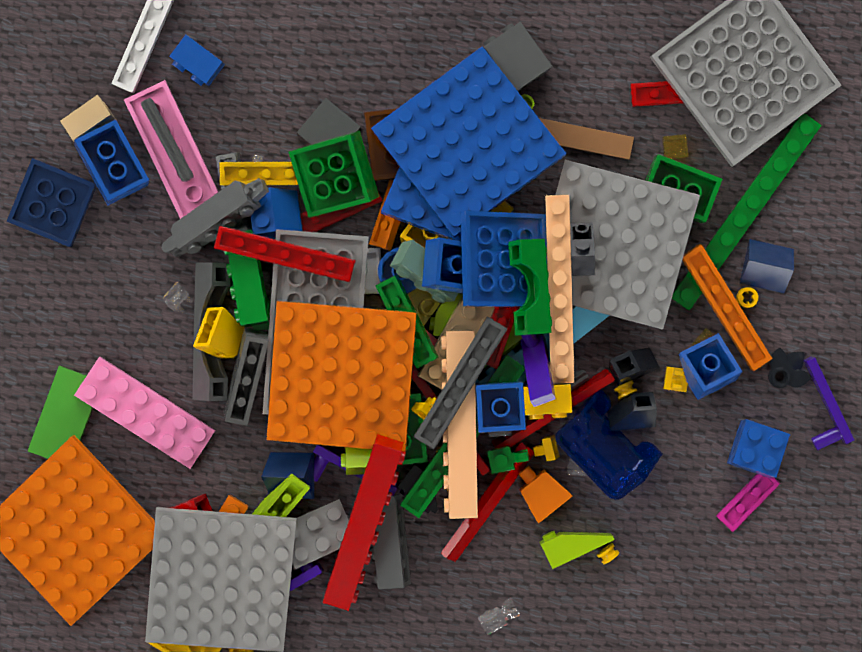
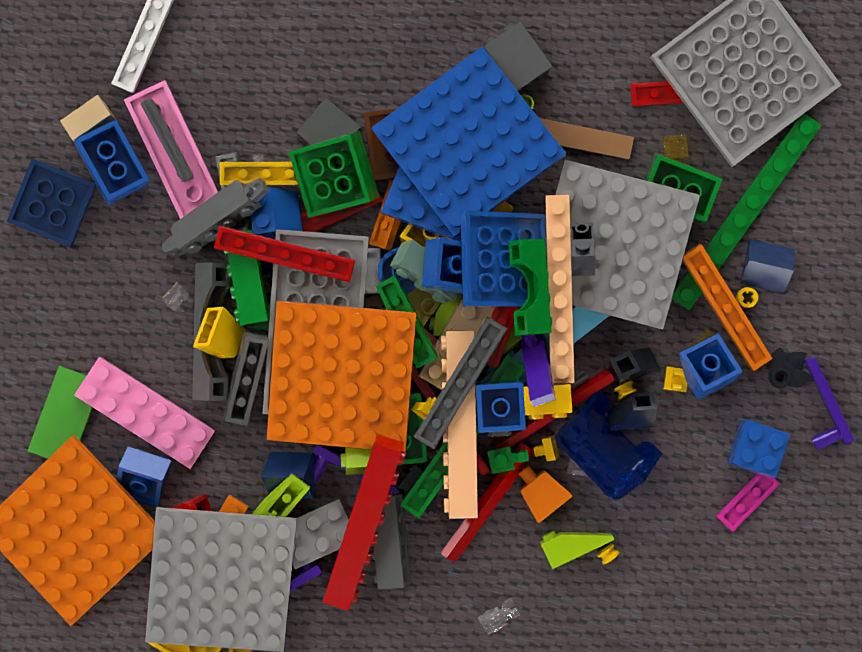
blue brick [169,34,225,87] -> none
none -> blue slope [117,447,171,507]

